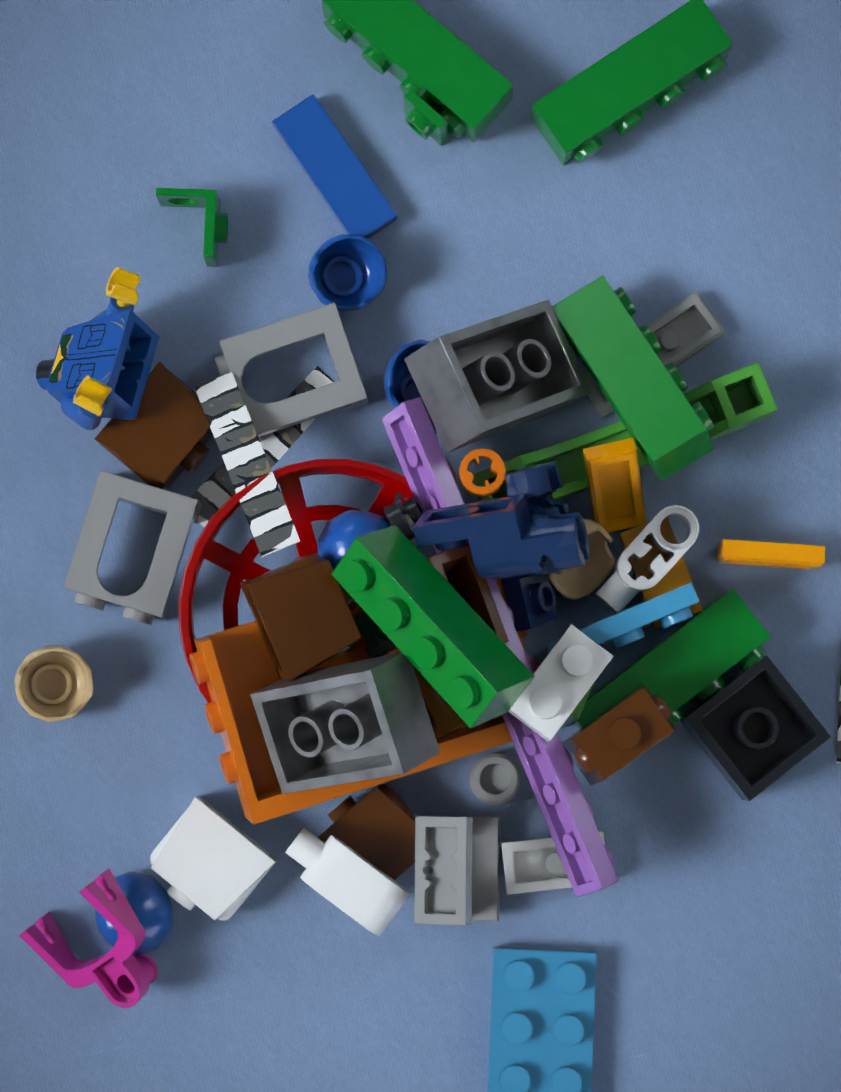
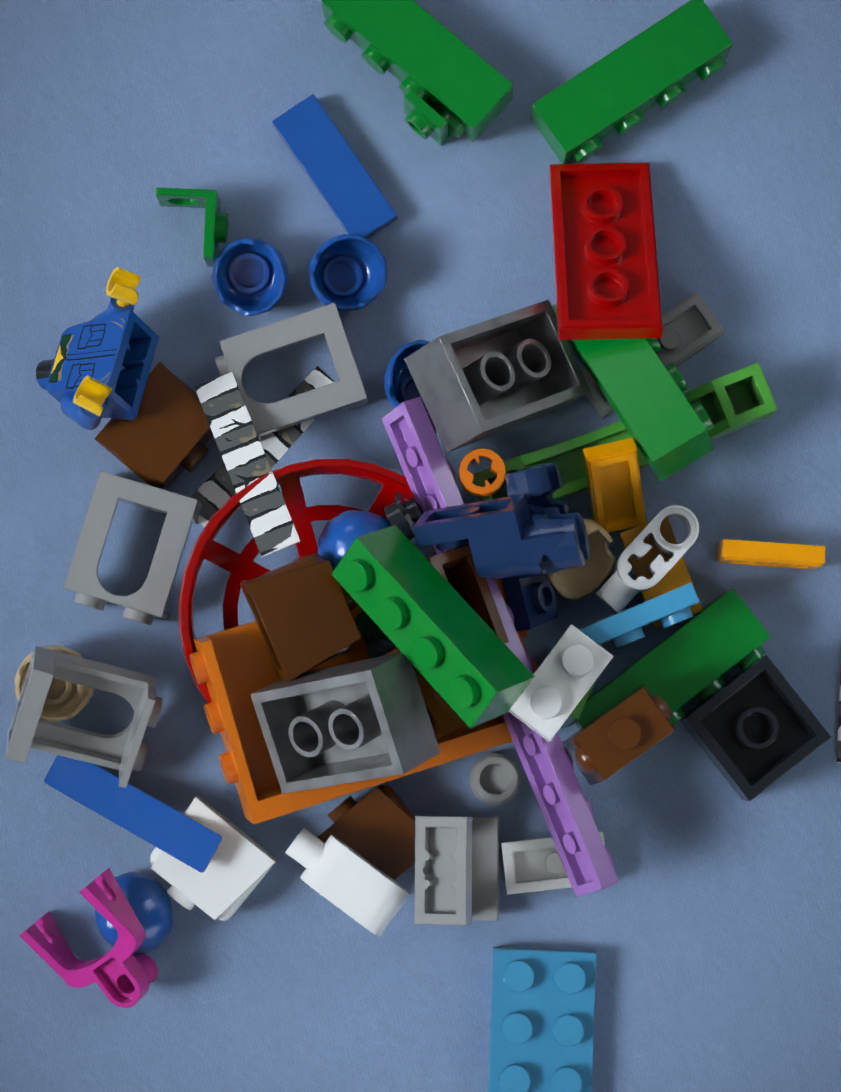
none -> light grey panel [5,646,162,788]
none -> blue sticker [44,755,222,873]
none -> blue hair [211,237,289,316]
none -> red tile [549,162,663,340]

